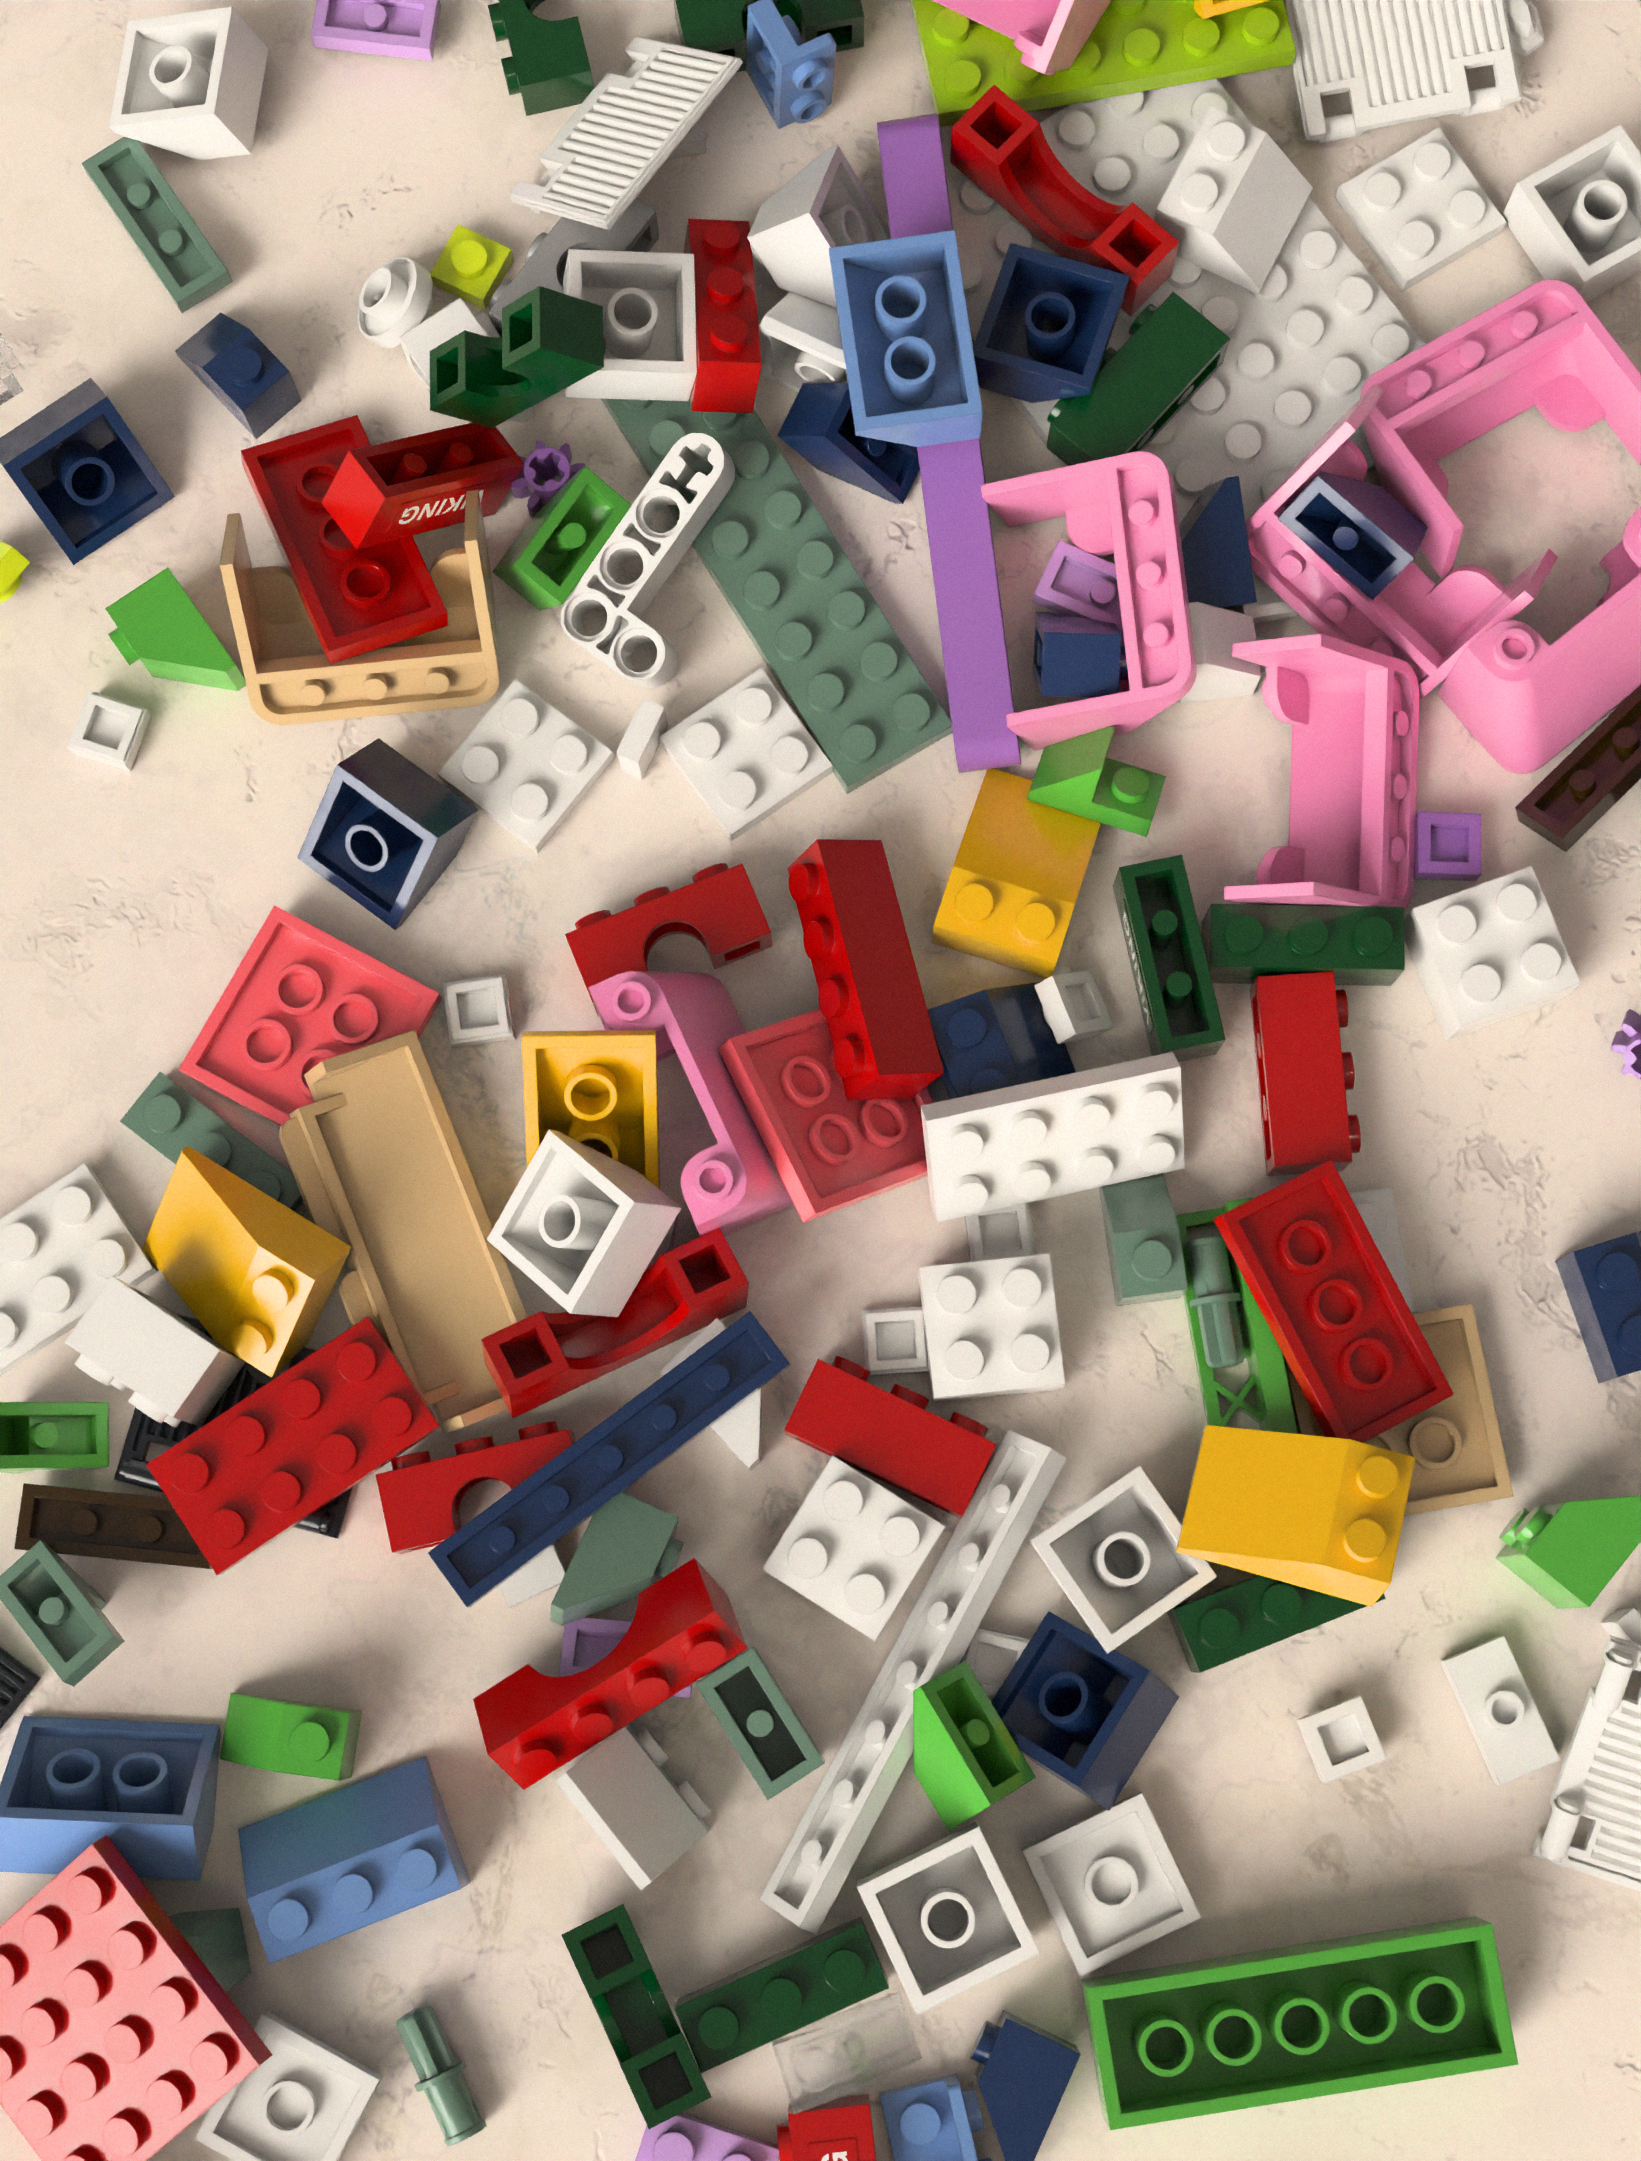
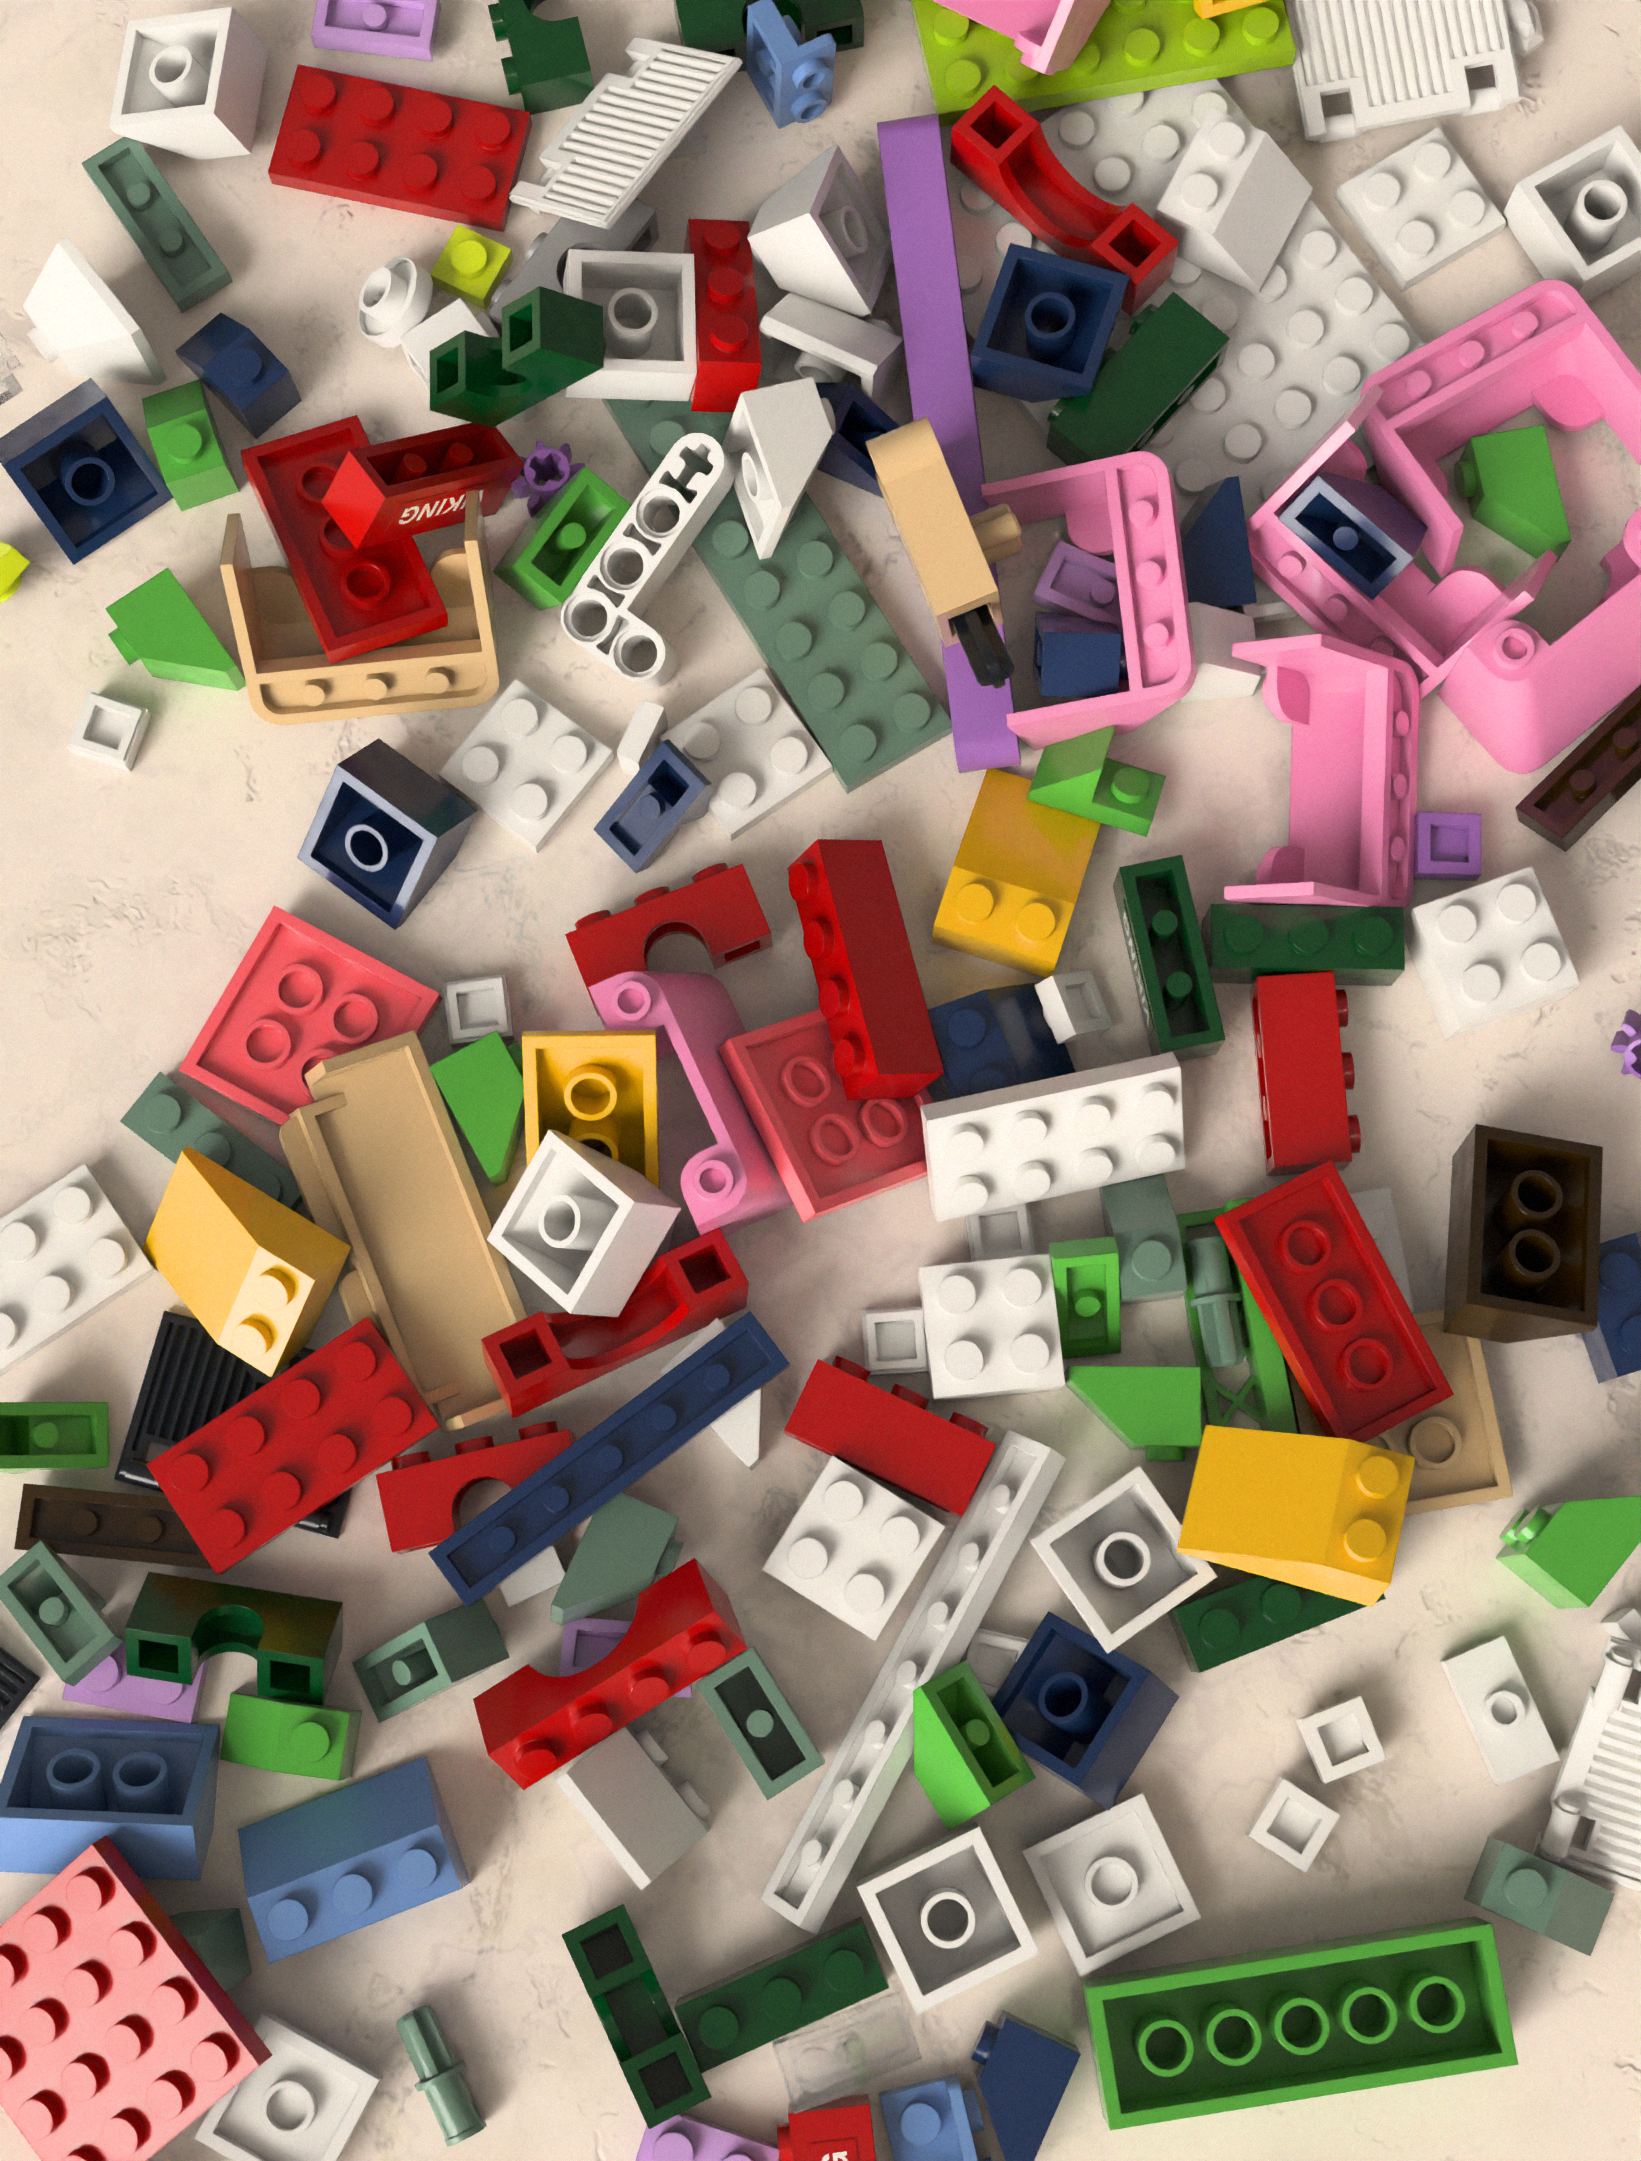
white brick [64,1276,246,1428] -> none
medium blue slope [829,230,983,447] -> none
none -> white slope [23,236,168,386]
none -> lavender plate [62,1641,210,1724]
none -> dark green arch [125,1572,343,1706]
none -> bright green slope [142,379,240,511]
none -> red plate [268,64,532,232]
none -> sand green slope [352,1598,510,1723]
none -> bright green slope [429,1030,525,1187]
none -> dark blue slope [593,739,712,873]
none -> white slope [722,376,835,560]
none -> tan piece [865,416,1023,689]
none -> bright green slope [1050,1236,1121,1359]
none -> bright green slope [1064,1366,1202,1462]
none -> white plate [1245,1777,1340,1873]
none -> dark brown slope [1443,1124,1603,1344]
none -> bright green slope [1454,424,1572,563]
none -> sand green slope [1464,1837,1615,1956]

